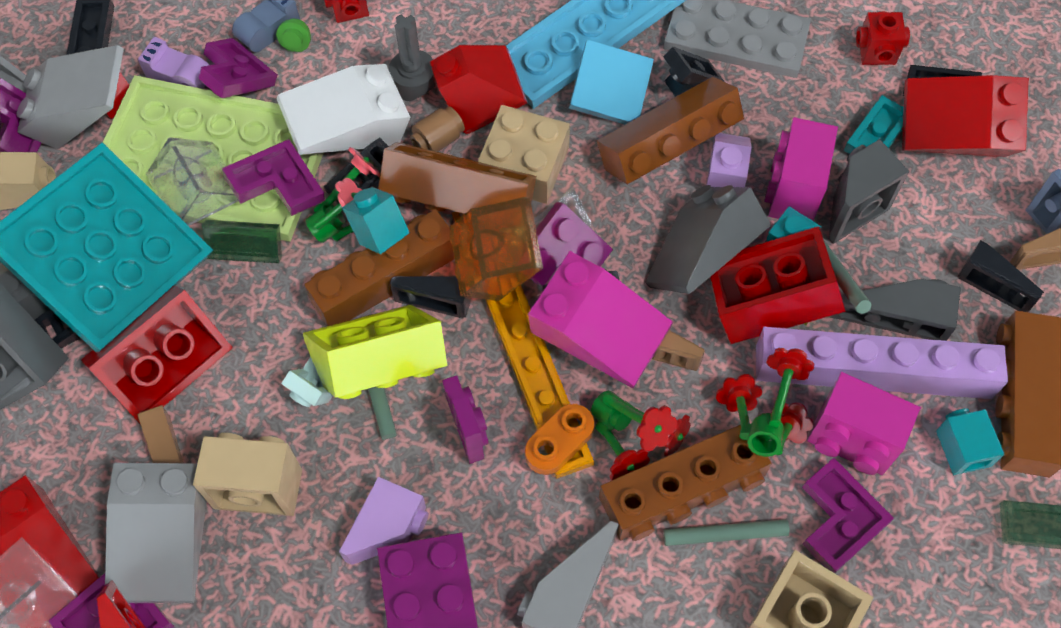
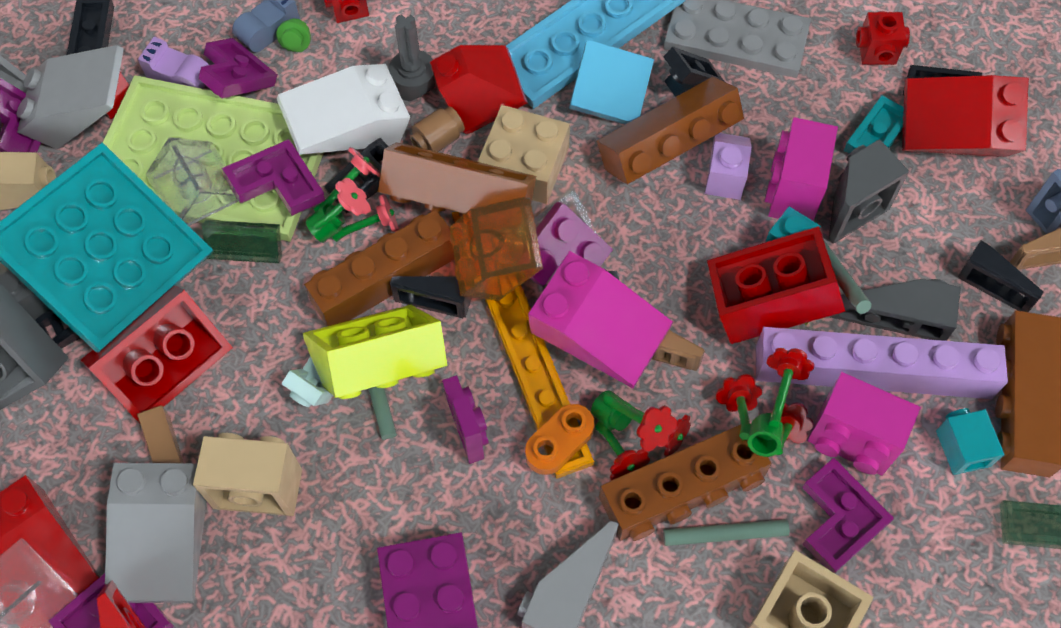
lavender slope [339,477,429,565] -> none
teal brick [342,187,410,254] -> none
dark grey slope [645,185,771,294] -> none

